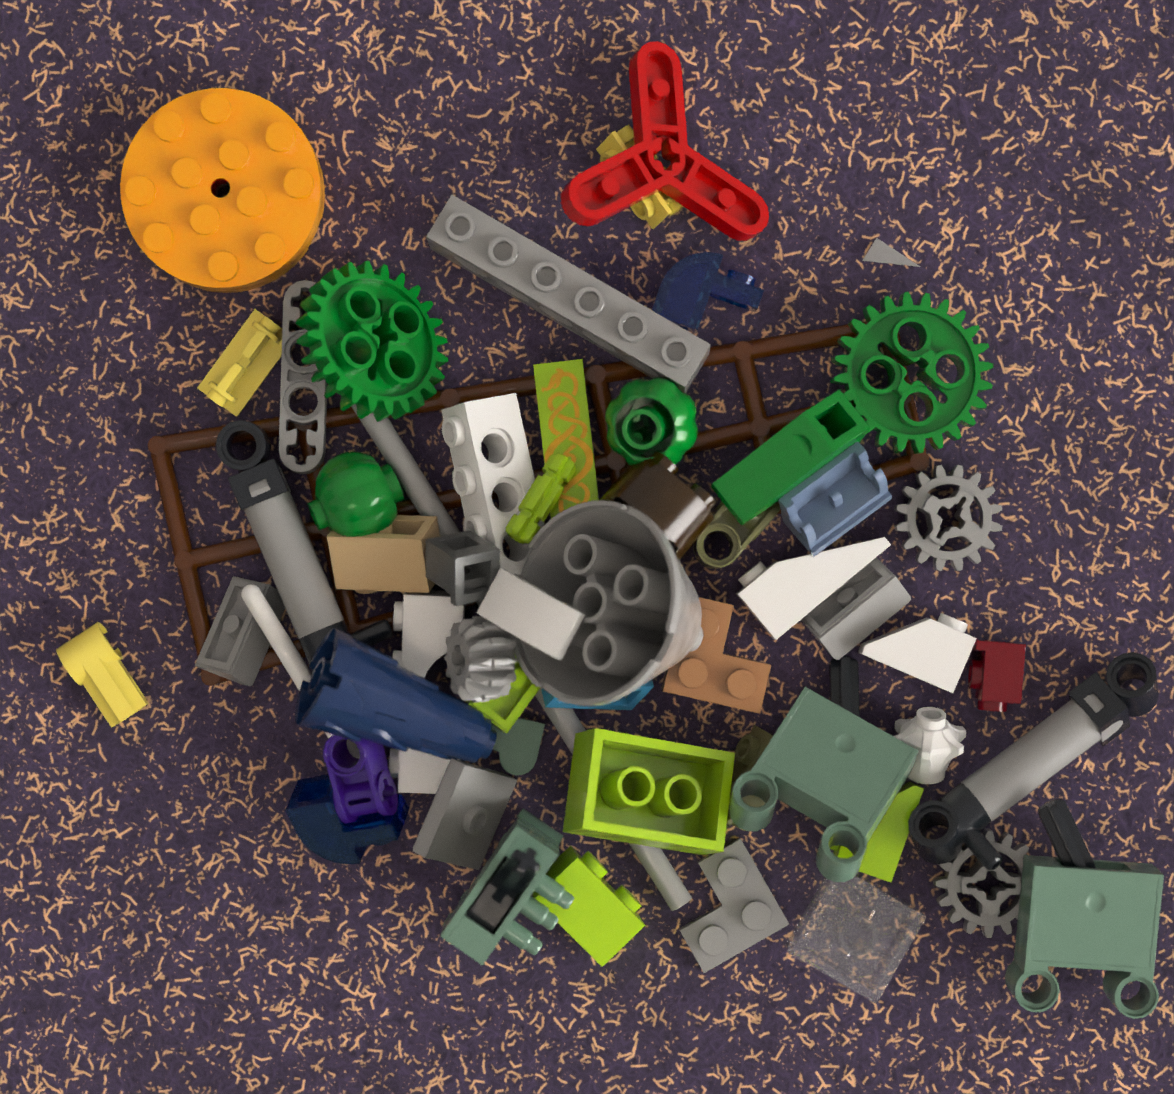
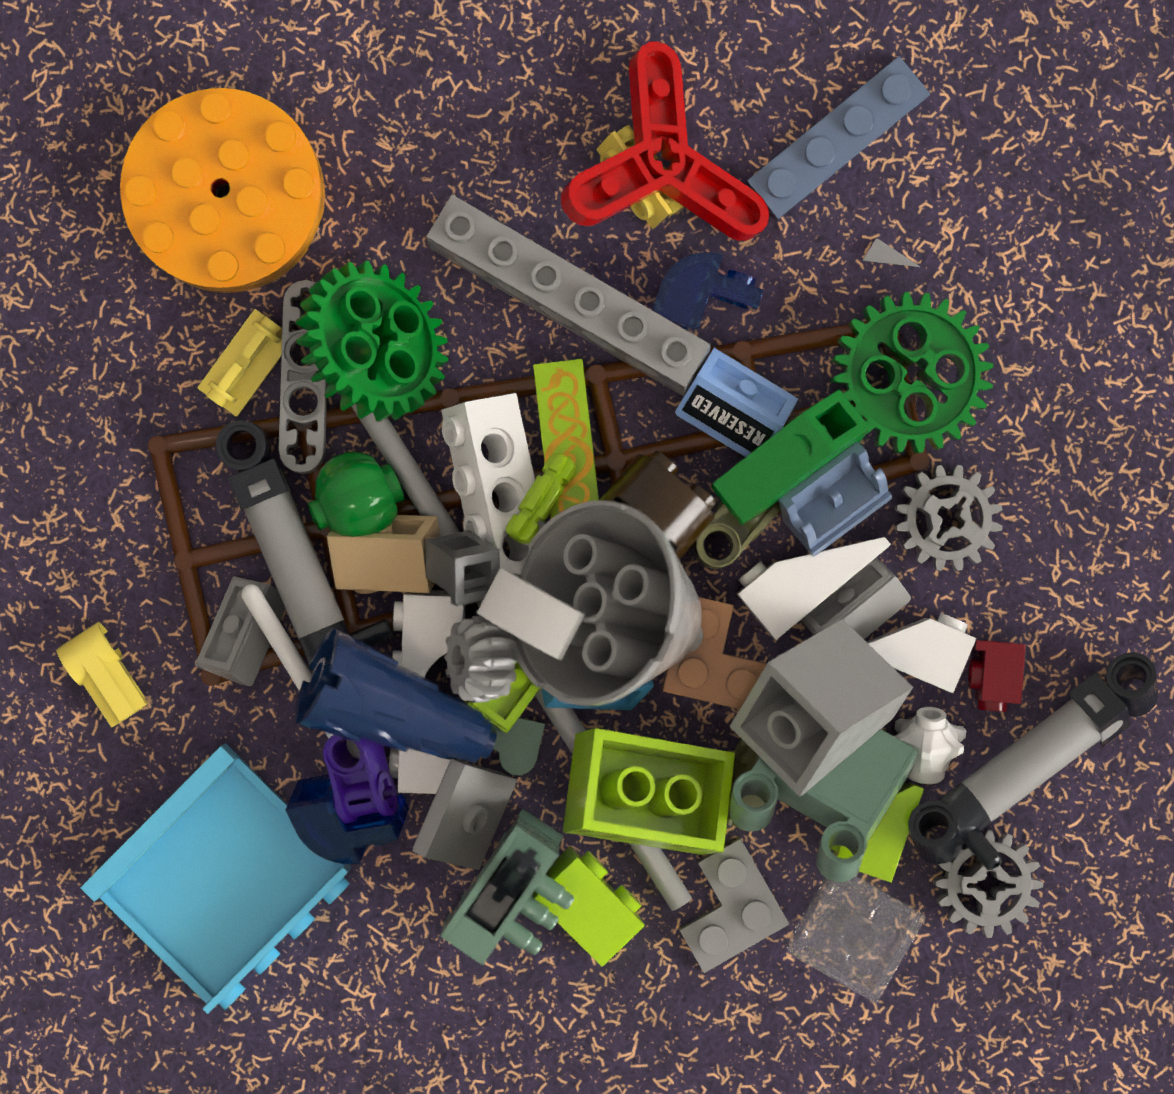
green plant [605,377,698,465] -> none
sand green piece [1005,798,1164,1019] -> none
none -> medium azure panel [81,743,352,1014]
none -> light blue panel [675,348,798,457]
none -> light grey slope [730,619,913,797]
none -> sand blue plate [746,56,930,220]

